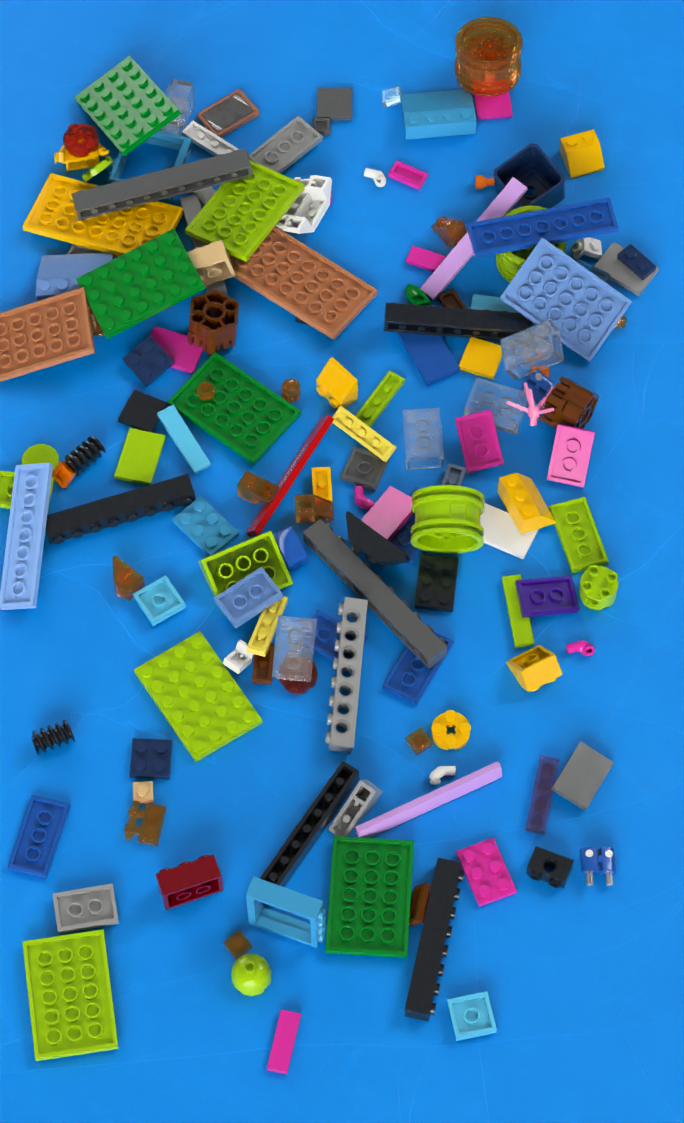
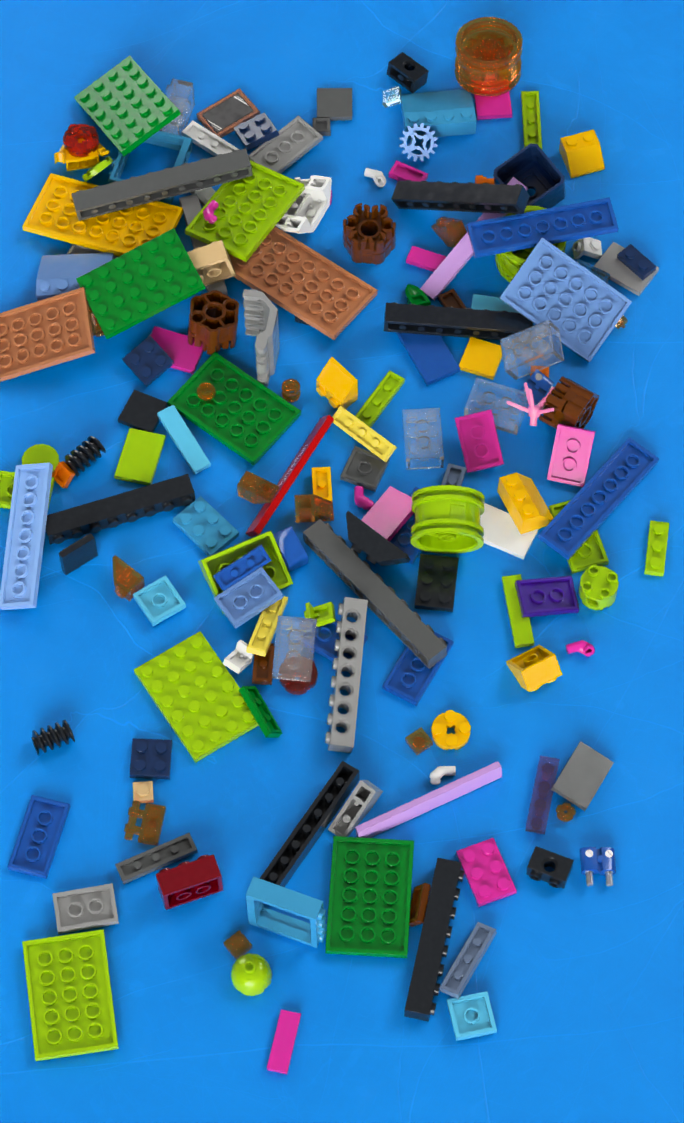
none -> black tile [59,533,98,575]
none -> dark grey plate [115,833,198,884]
none -> dark pink arm [203,200,219,224]
none -> blue tile [212,544,272,592]
none -> plate [233,112,279,151]
none -> green tile [239,686,283,738]
none -> light grey hinge [243,289,280,387]
none -> lime bracket [304,602,336,628]
none -> reddish brown piece [343,203,396,264]
none -> black brick [387,52,429,93]
none -> black brick [391,180,530,214]
none -> light blue gear [399,123,438,162]
none -> sand blue plate [439,922,497,999]
none -> lime tile [521,91,542,149]
none -> blue plate [538,437,659,560]
none -> clear orange plate [556,803,576,822]
none -> lime plate [644,520,669,577]

